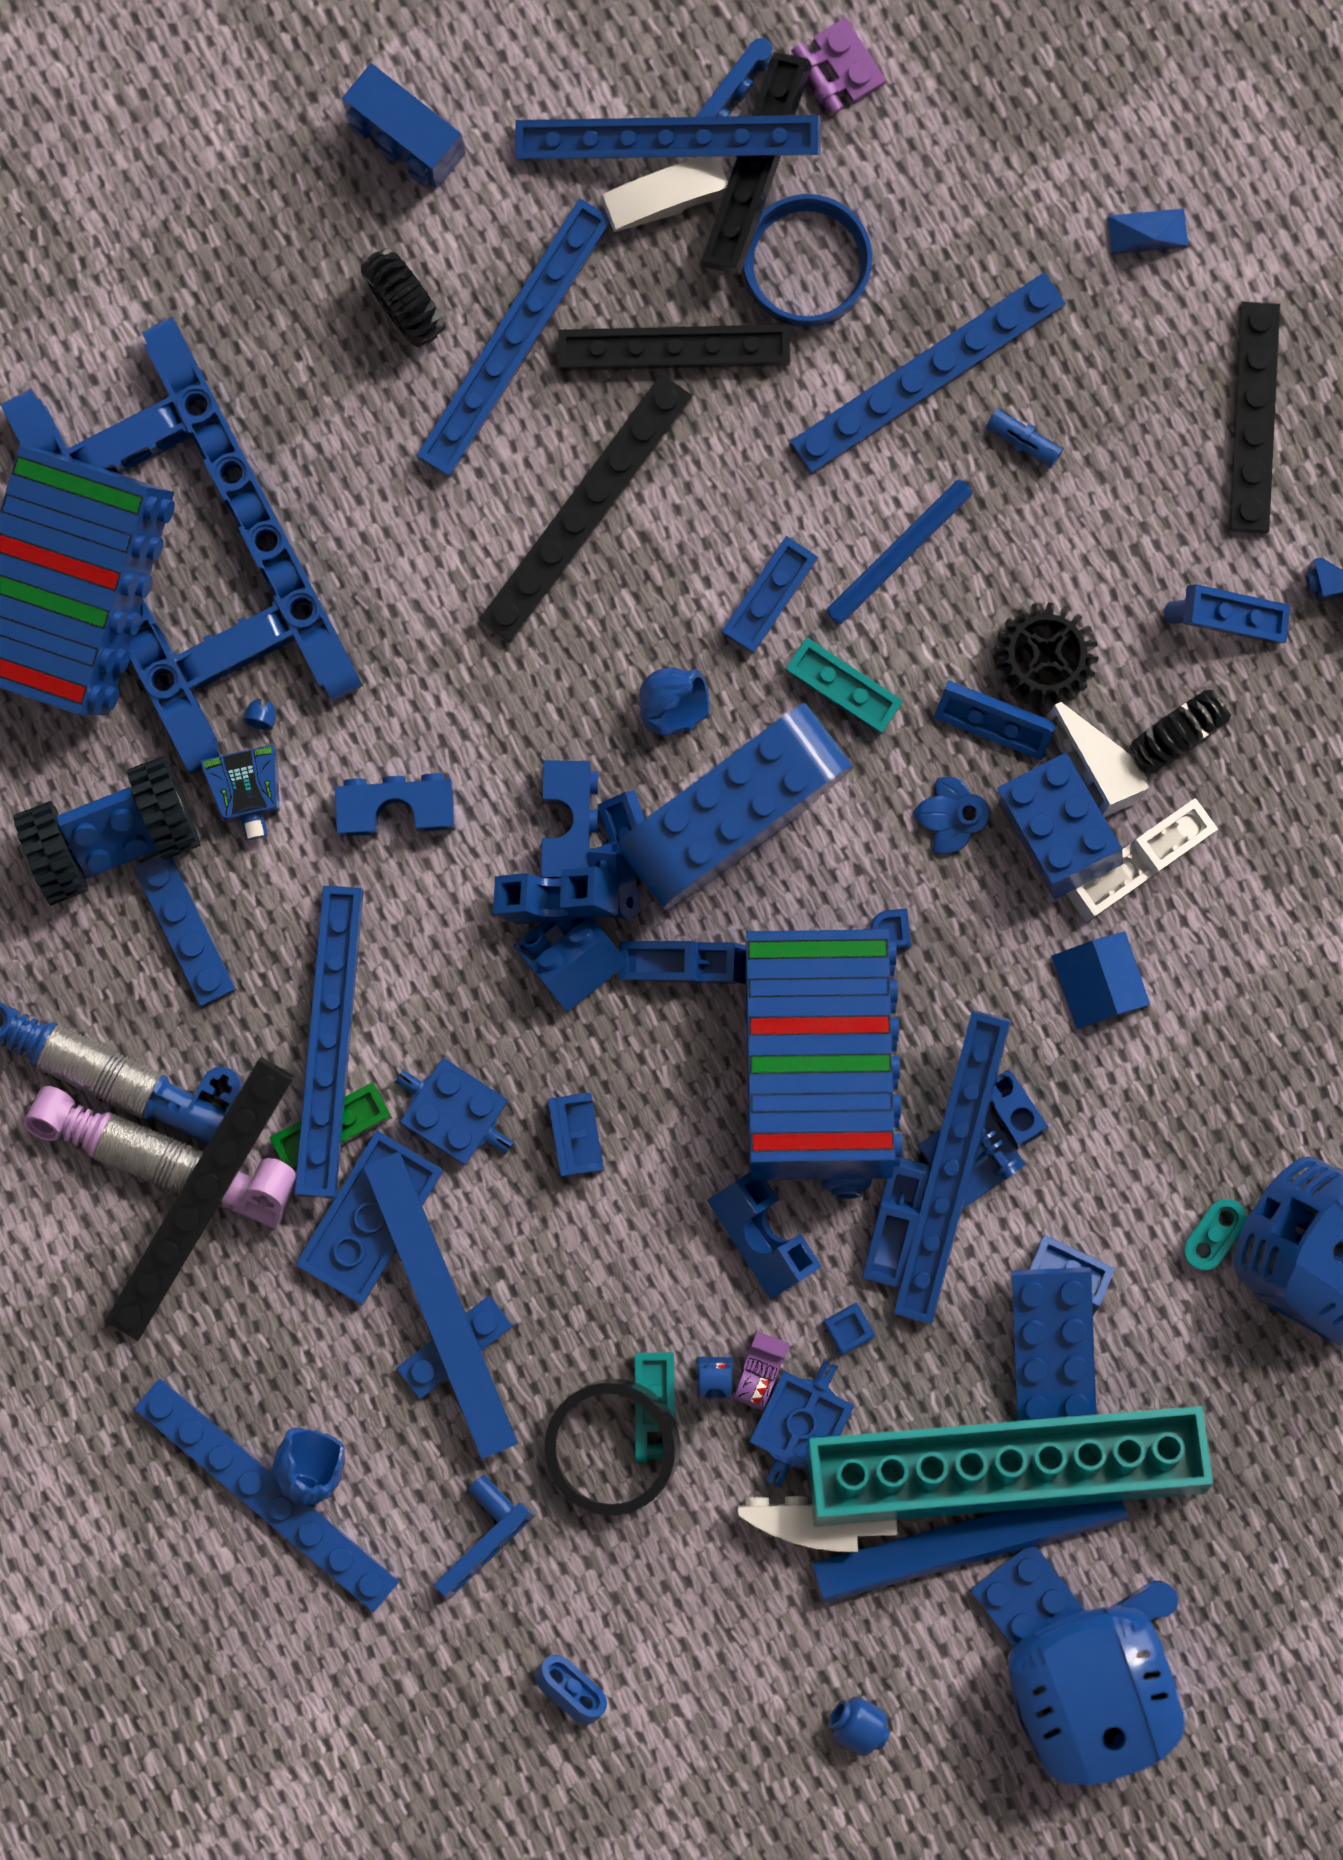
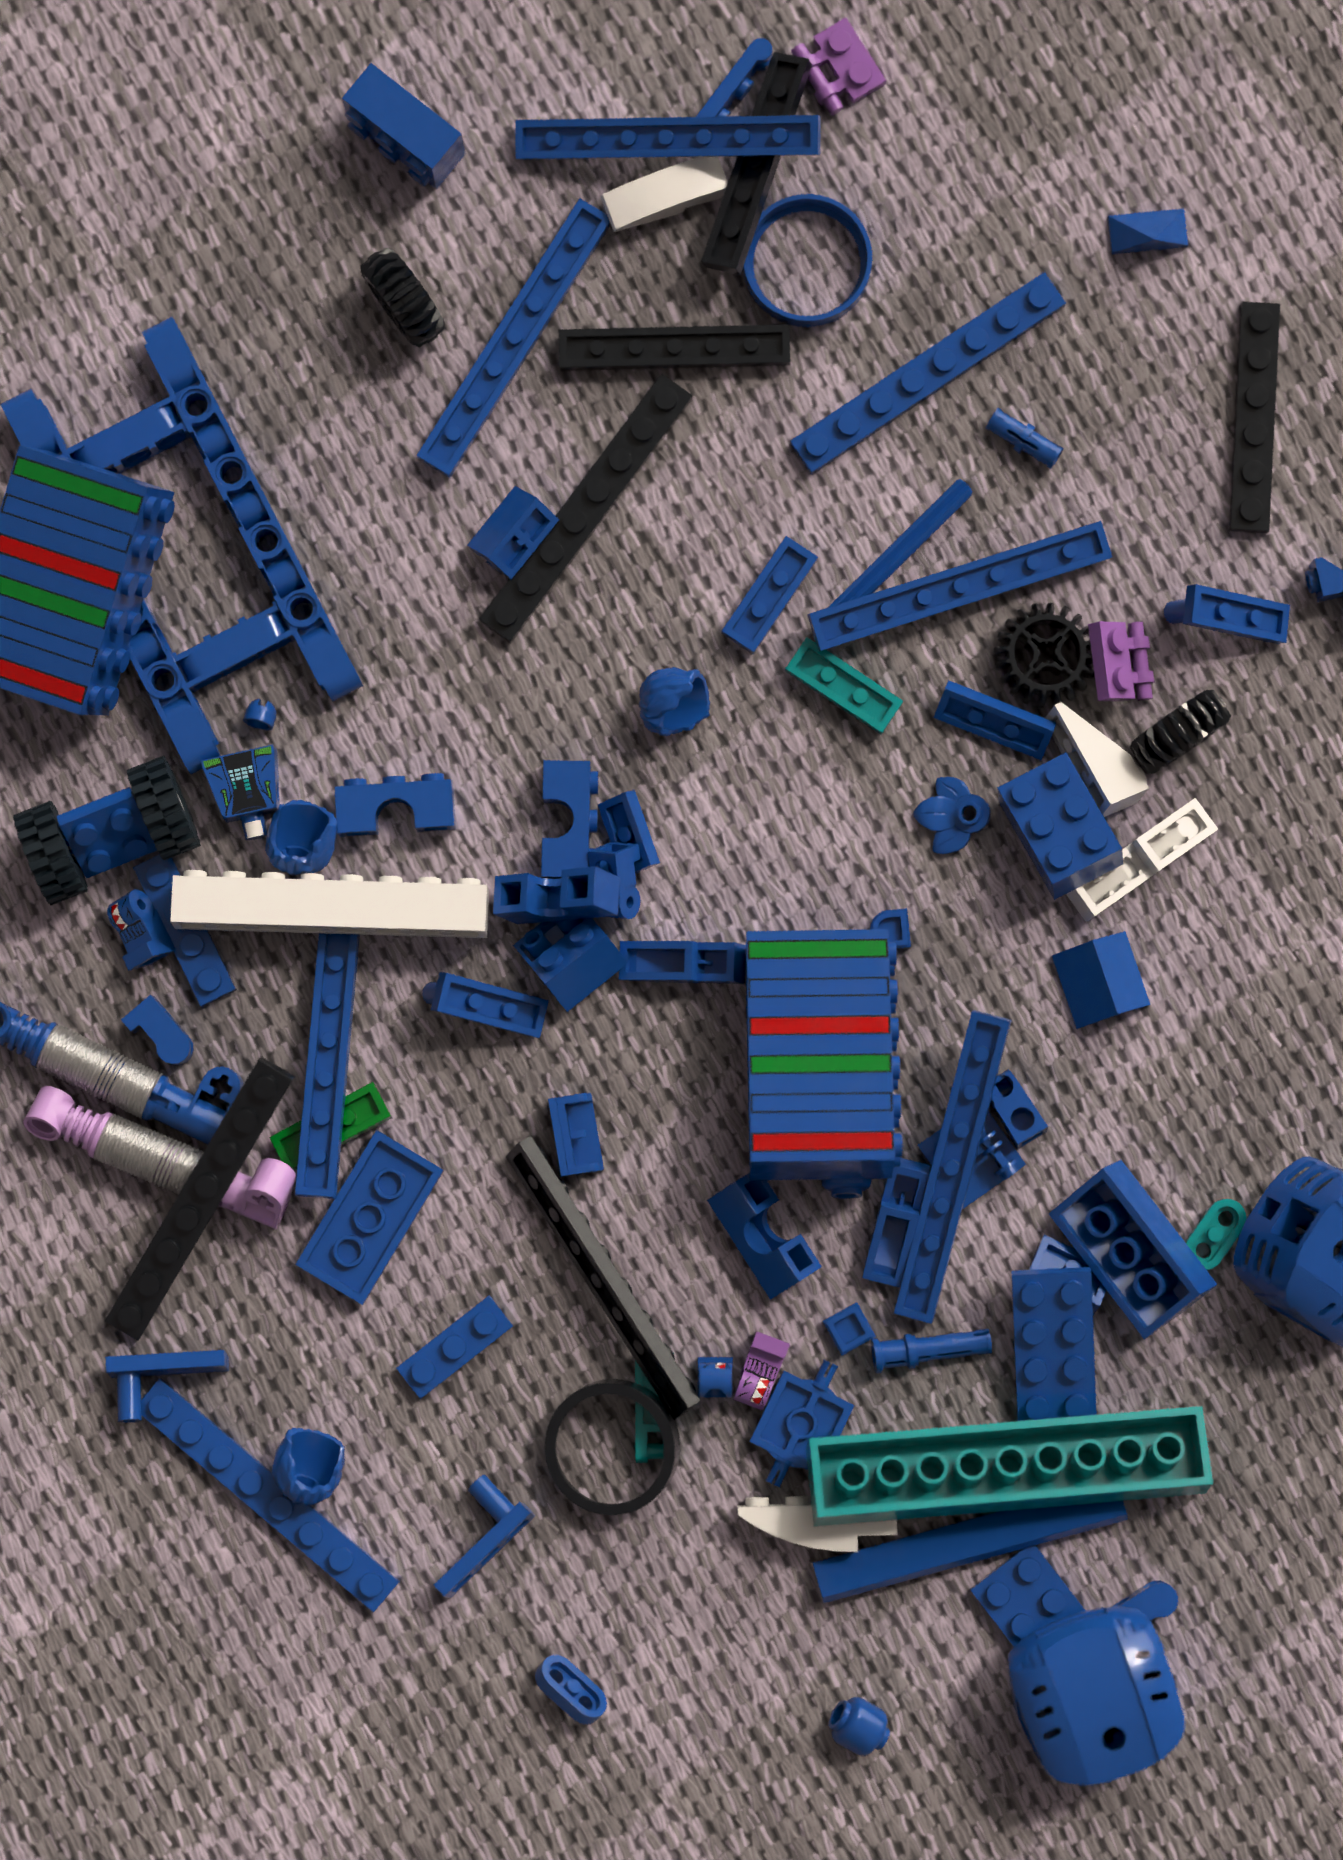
blue tile [363,1151,519,1459] -> none
blue plate [394,1057,514,1166] -> none
blue brick [616,703,854,910] -> none
none -> blue piece [106,1350,229,1423]
none -> blue leg [107,889,176,971]
none -> blue leg [121,994,194,1066]
none -> white brick [170,870,489,938]
none -> blue hair [265,800,337,875]
none -> blue piece [422,972,549,1038]
none -> blue hinge [467,486,559,579]
none -> black plate [506,1136,700,1420]
none -> blue plate [807,521,1113,651]
none -> blue pin [871,1328,992,1374]
none -> blue slope [1049,1160,1218,1339]
none -> medium lavender plate [1088,621,1155,701]

